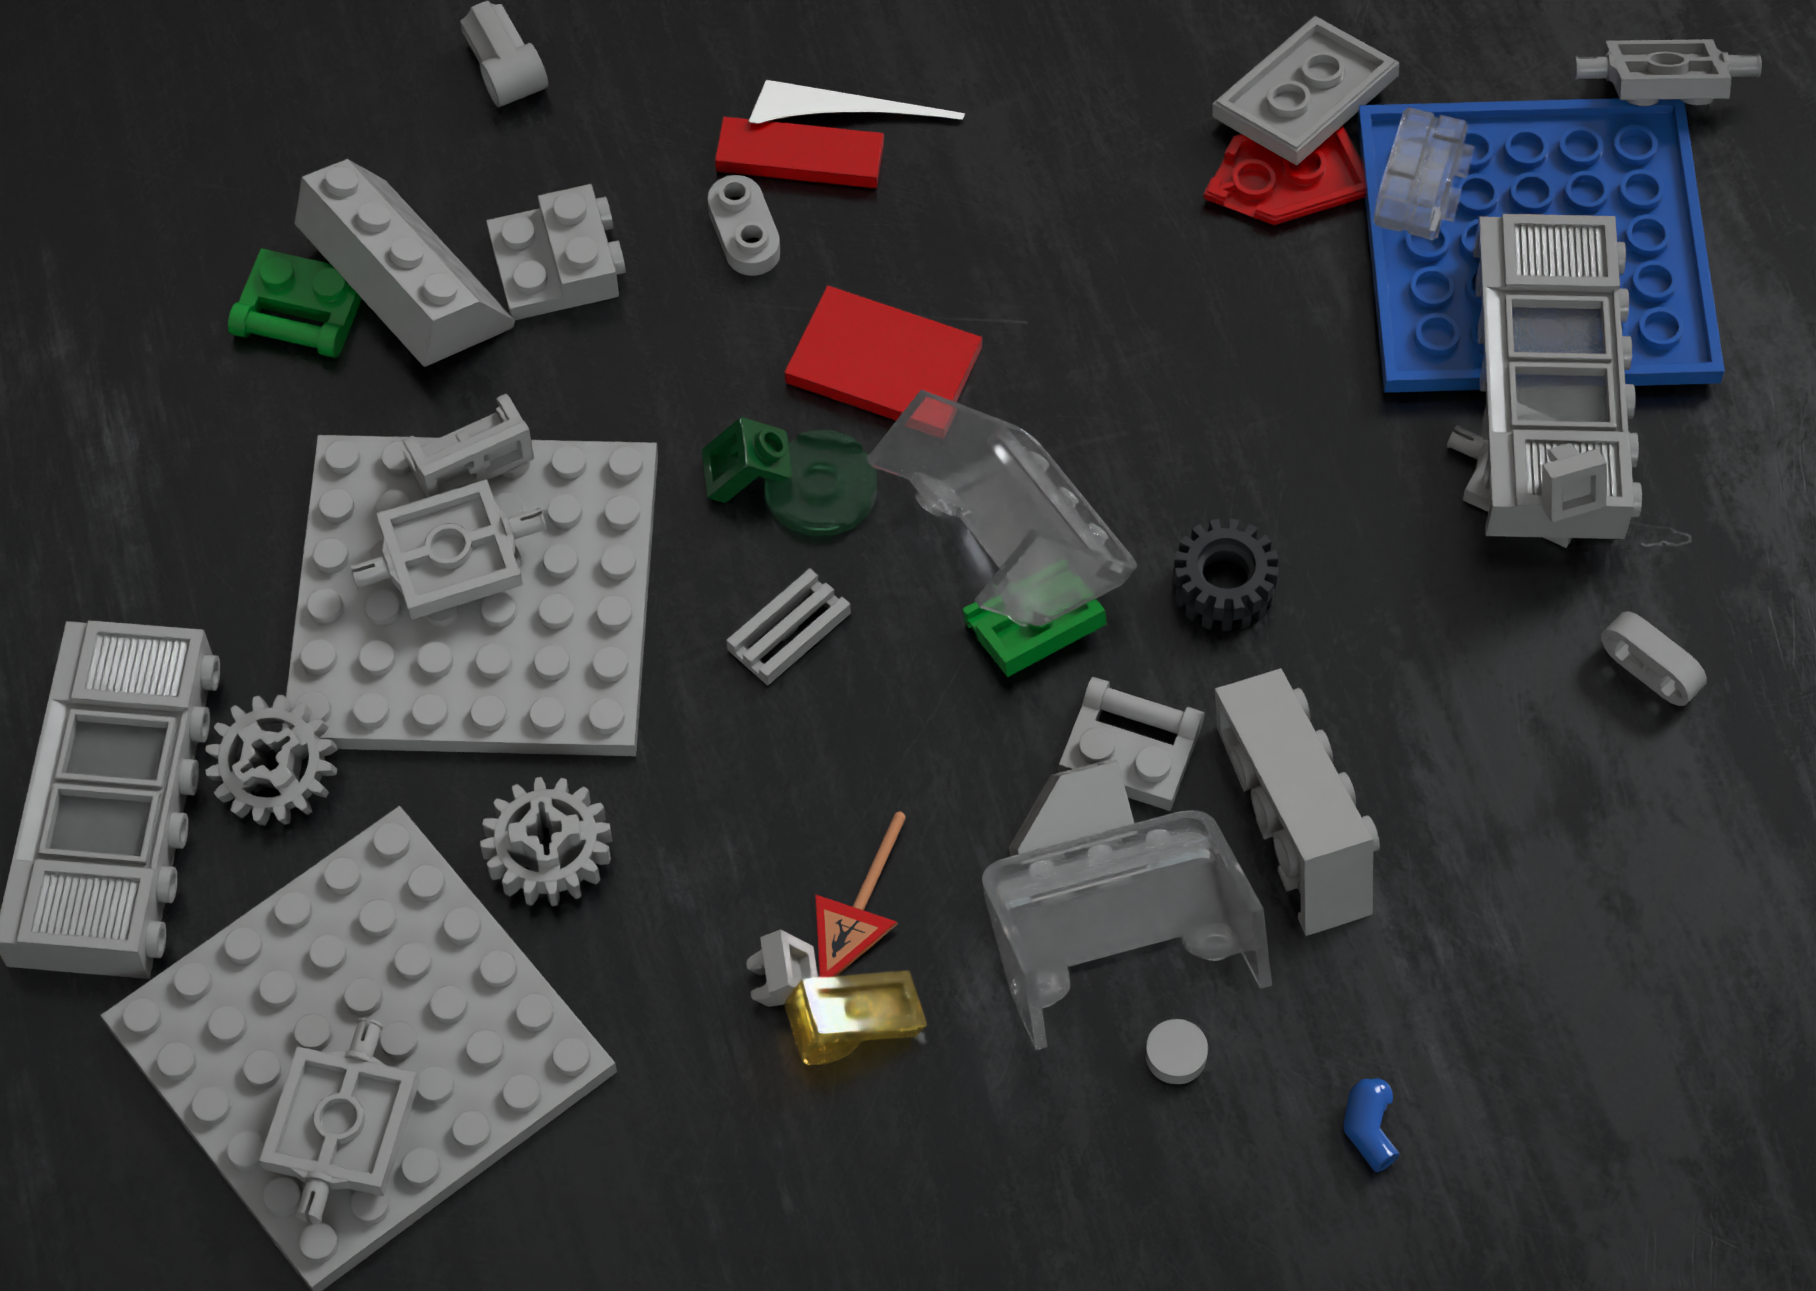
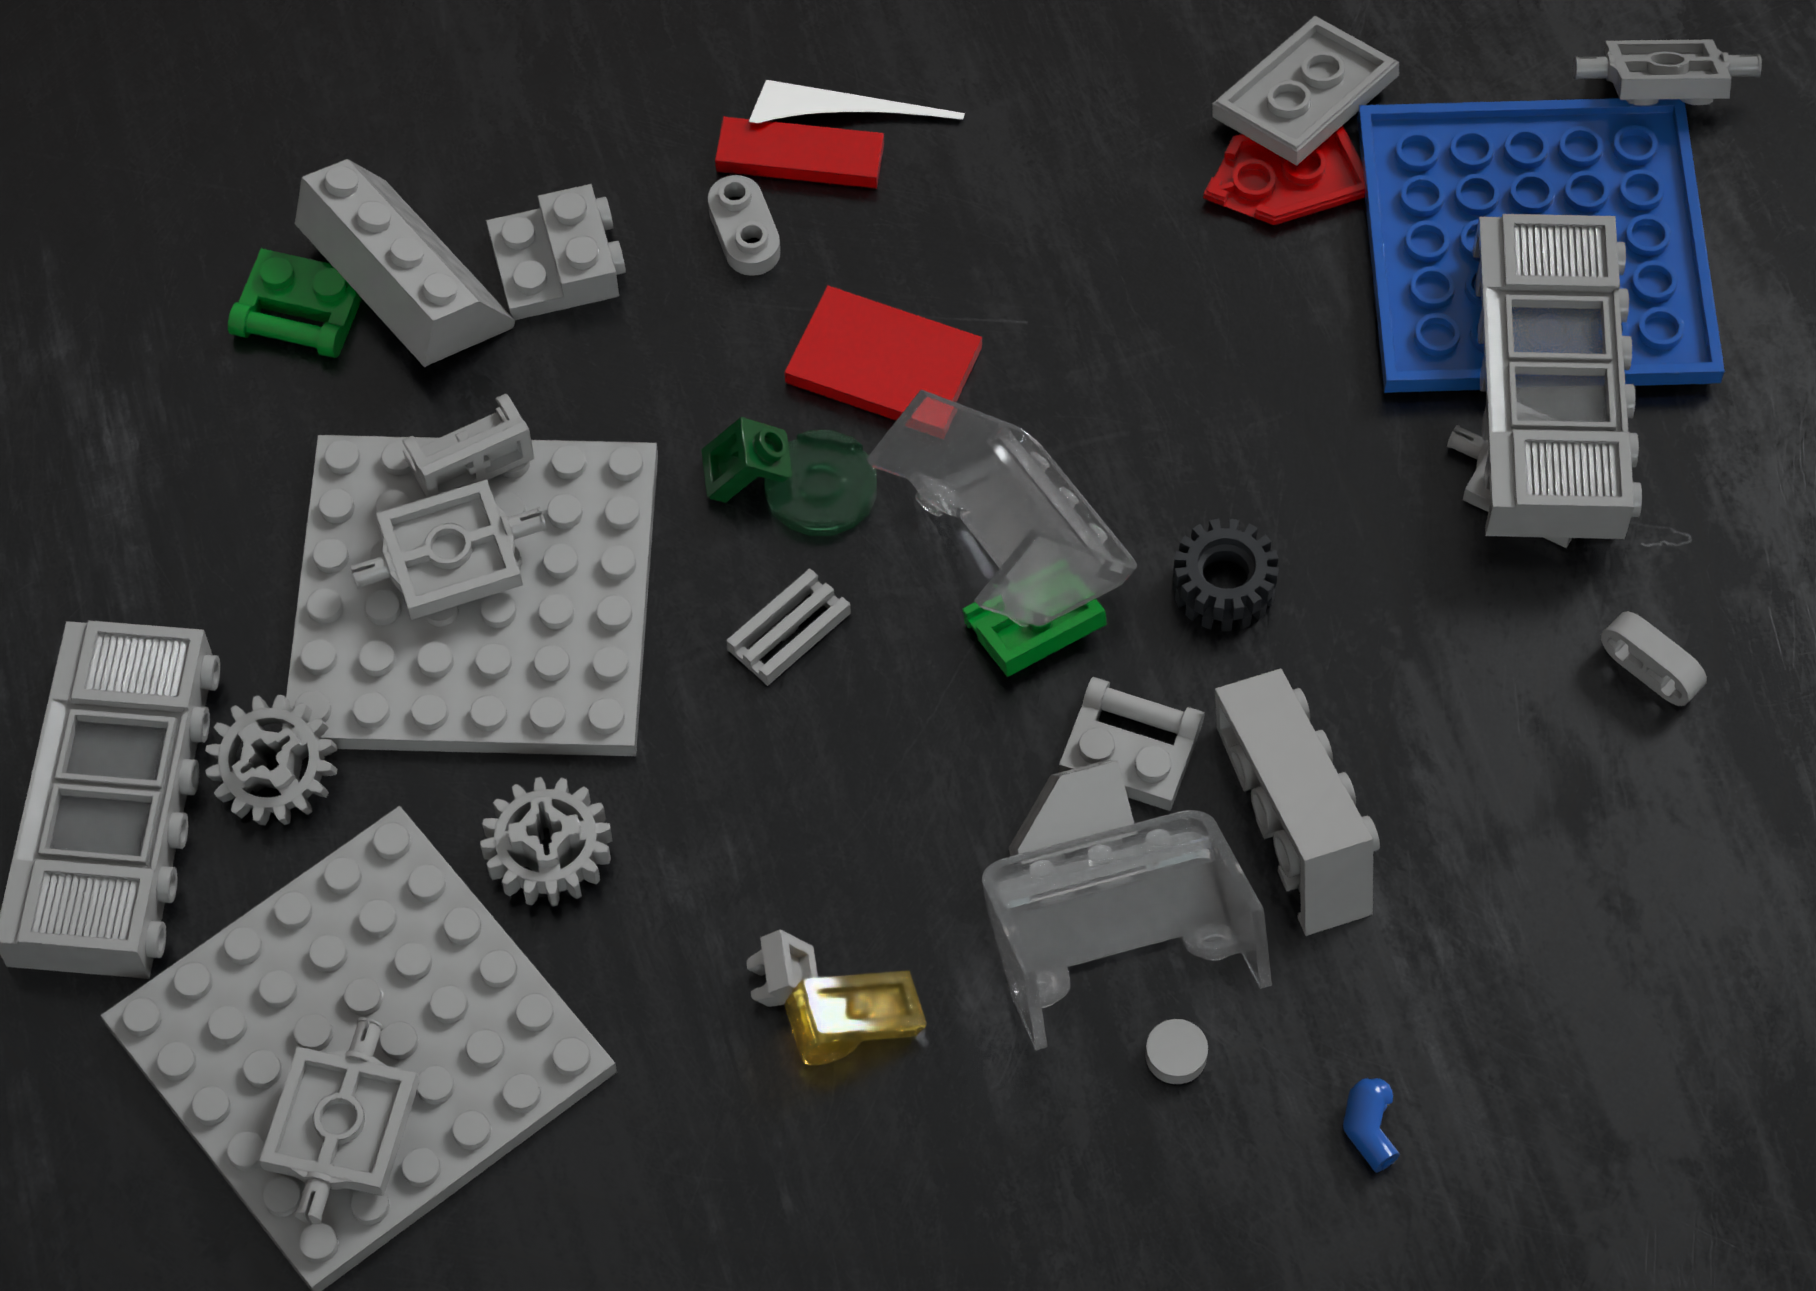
light grey piece [460,1,549,108] -> none
piece [815,812,905,989] -> none
clear brick [1373,107,1475,240] -> none
light grey tile [1542,443,1607,523] -> none

